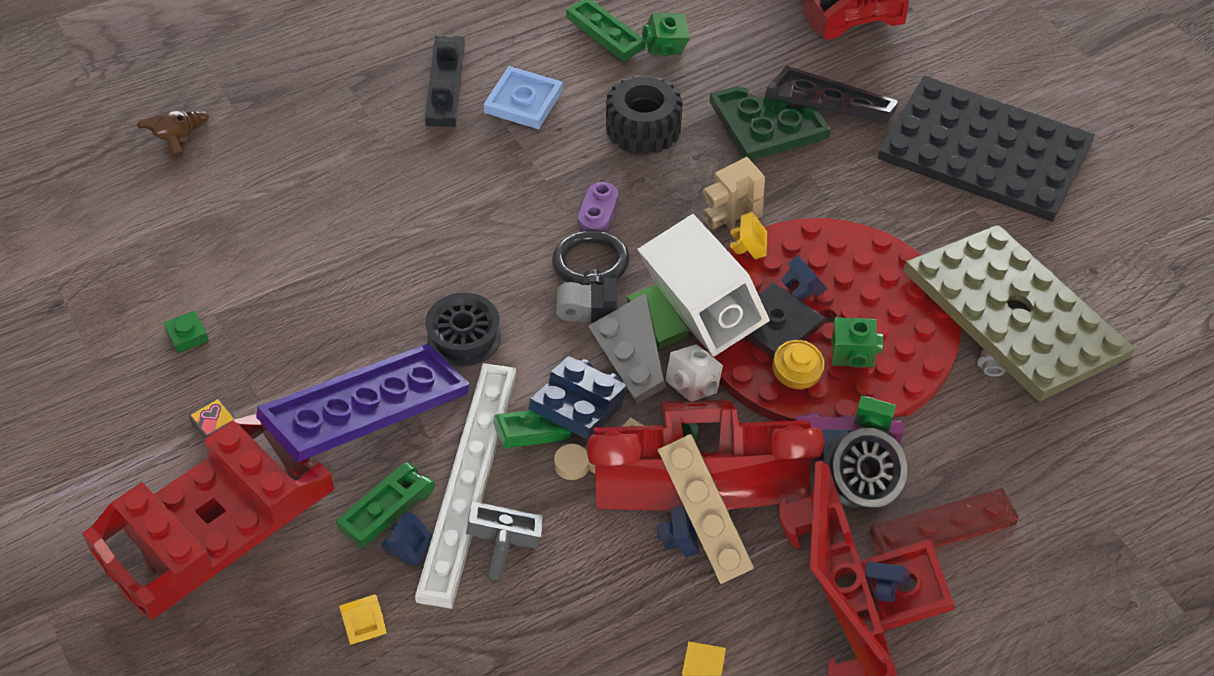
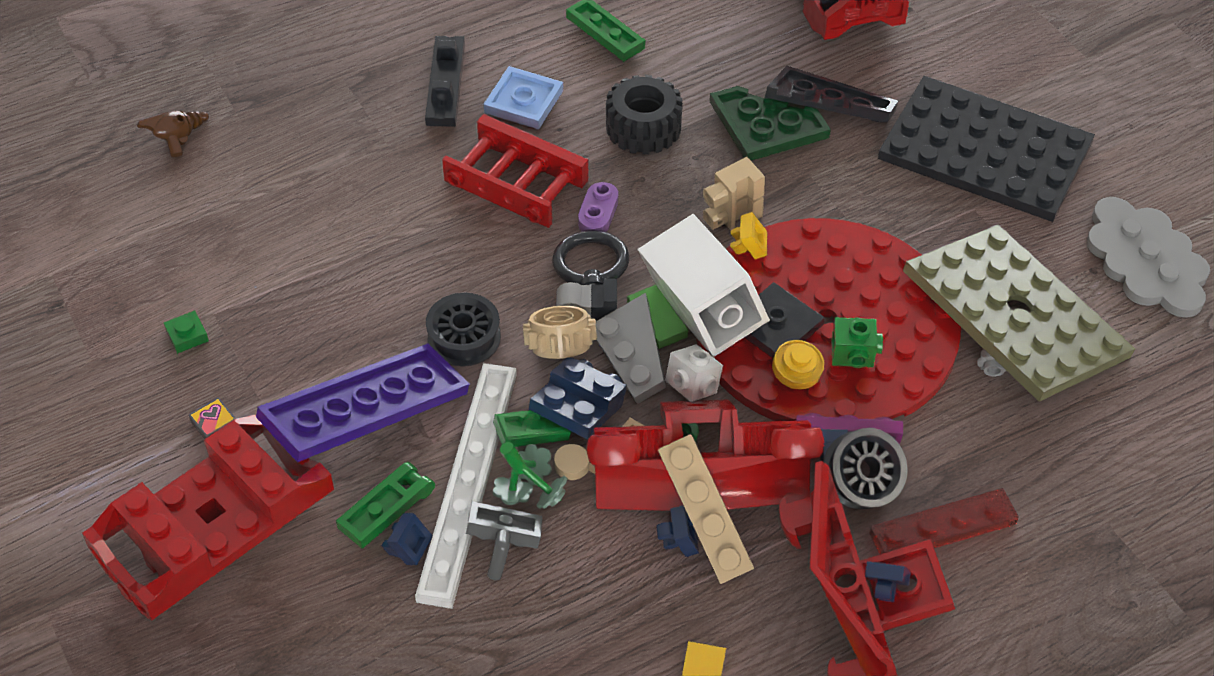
yellow tile [339,594,387,645] -> none
green brick [642,12,690,56] -> none
dark blue tile [781,255,828,301] -> none
green plate [854,395,896,433] -> none
none -> red fence [442,114,588,228]
none -> sand green plant [493,442,568,509]
none -> tan gear [523,306,597,359]
none -> light grey plate [1087,197,1210,318]

